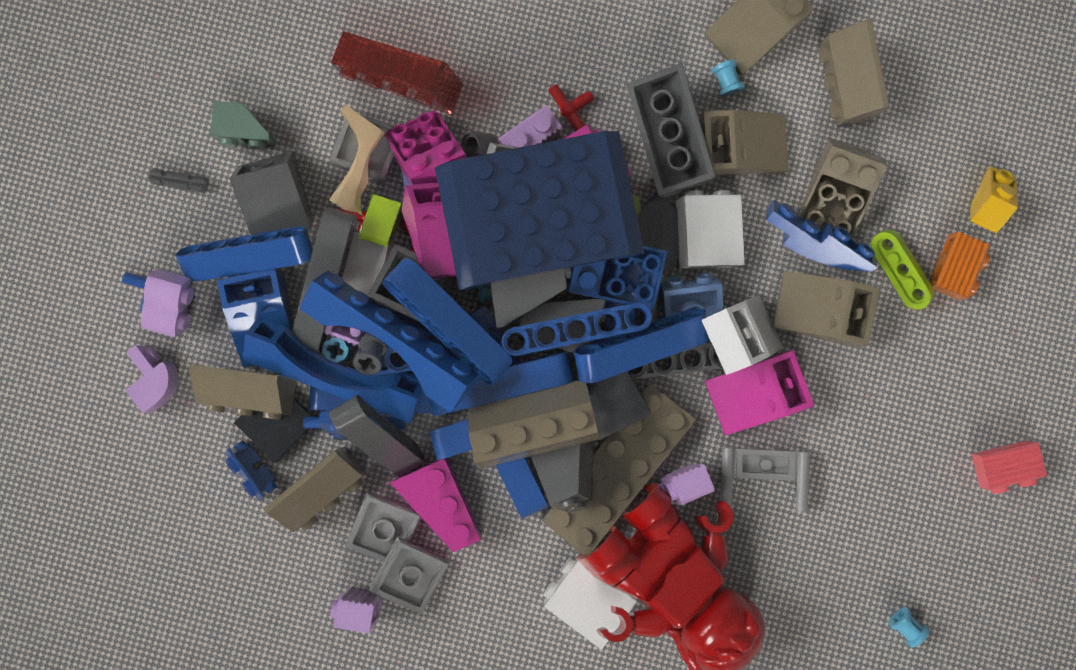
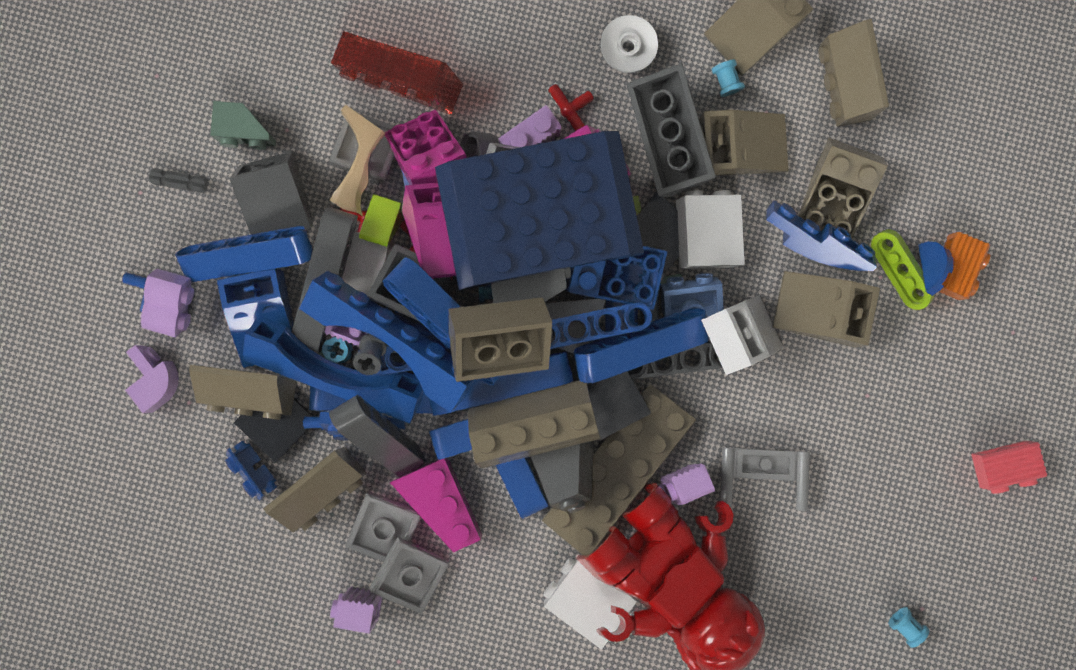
dark pink slope [704,350,815,435] -> none
yellow slope [970,166,1018,234] -> none
none -> dark tan slope [448,297,552,382]
none -> white dish [600,15,658,73]
none -> blue tile [918,241,954,296]

